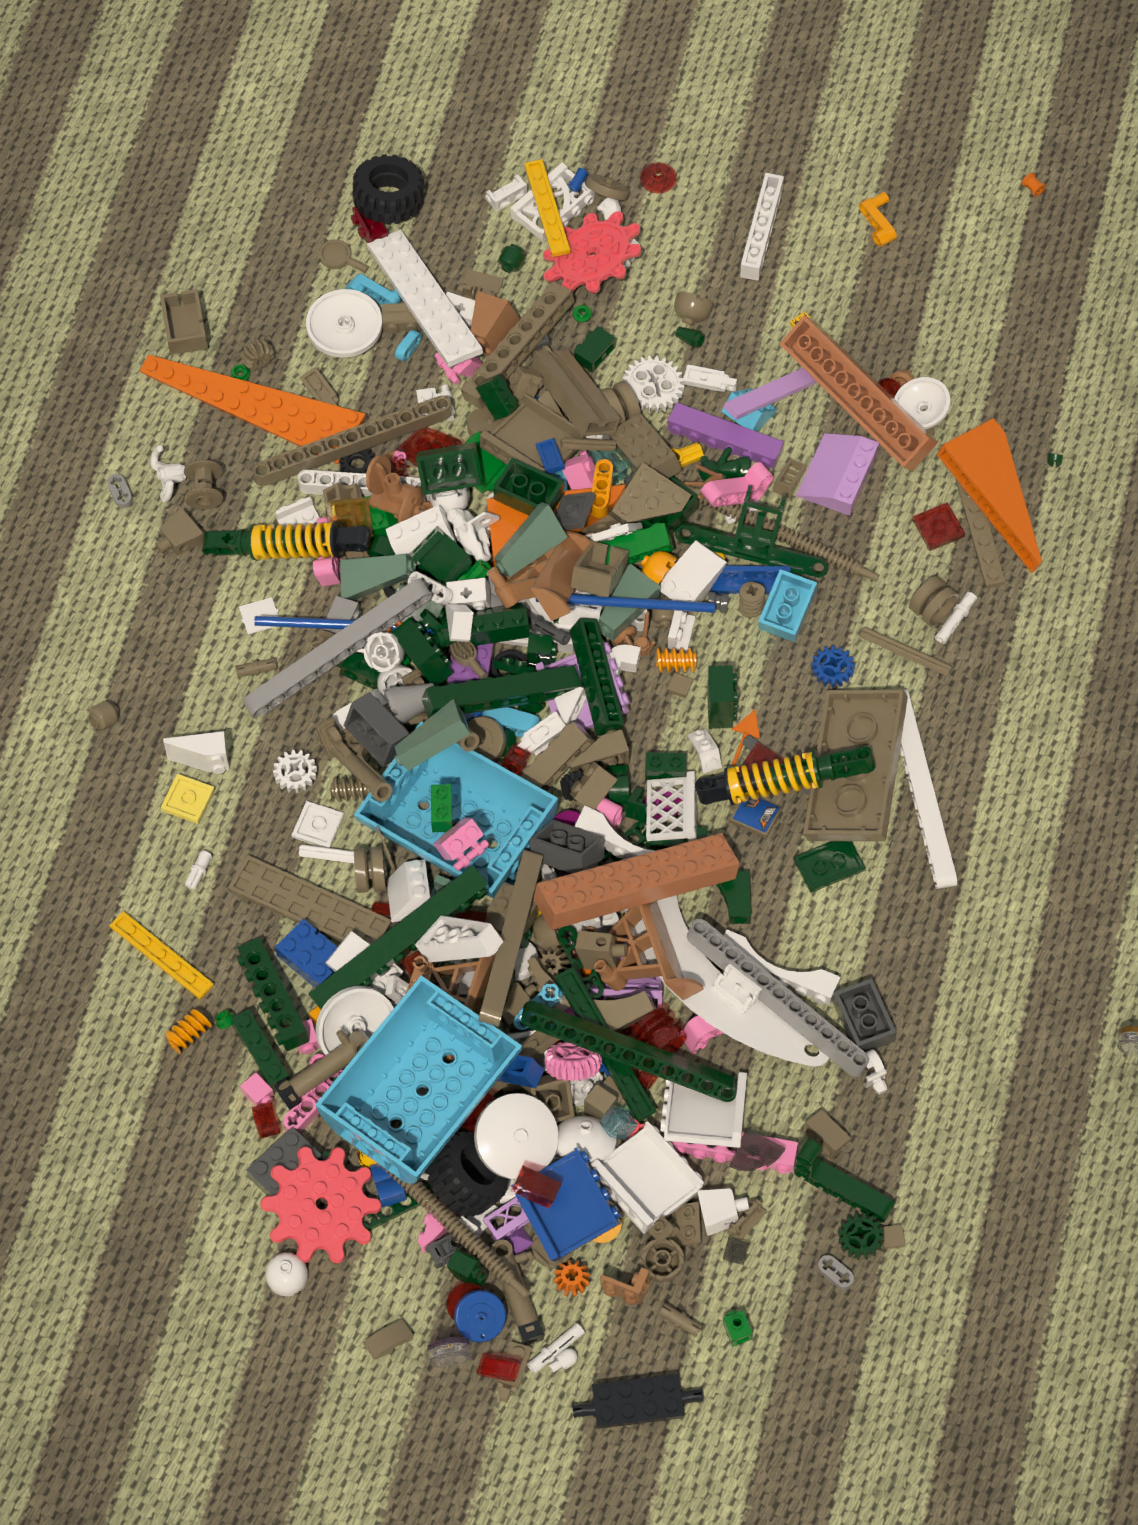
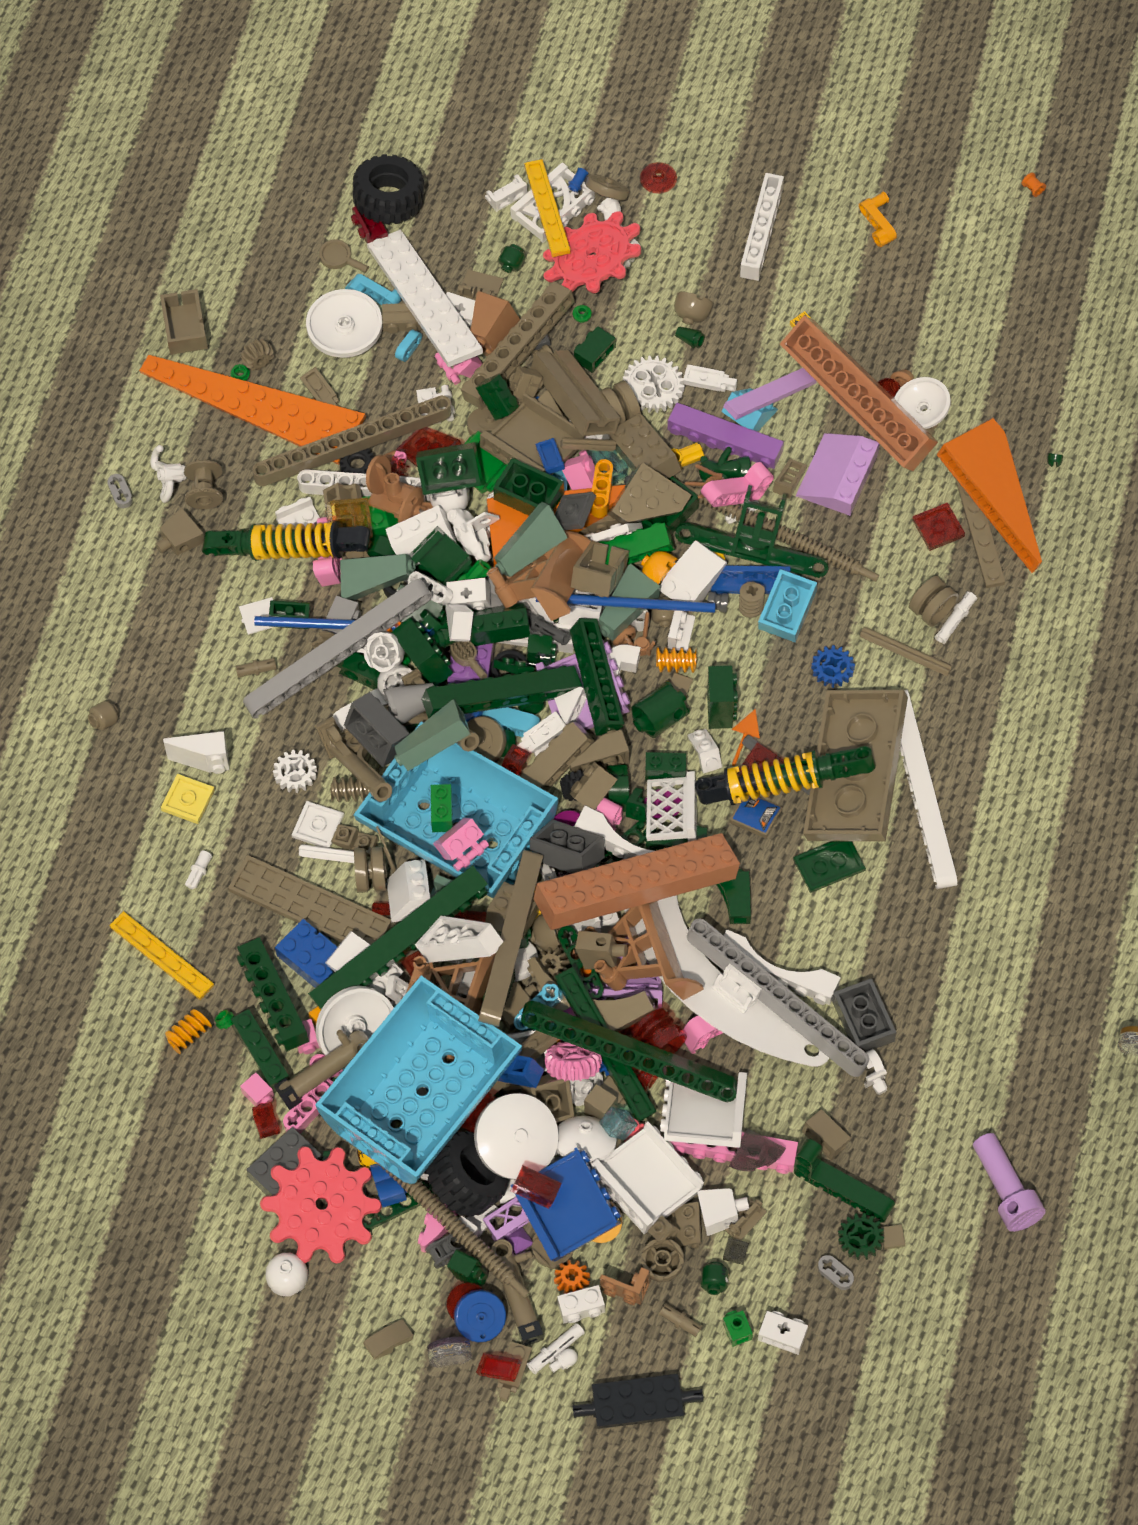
none -> dark green brick [269,600,311,629]
none -> dark tan slope [331,824,379,857]
none -> white brick [557,1285,605,1324]
none -> dark green cylinder [631,681,690,738]
none -> dark green head [700,1262,729,1295]
none -> white brick [758,1311,808,1355]
none -> lavender piece [973,1133,1046,1232]

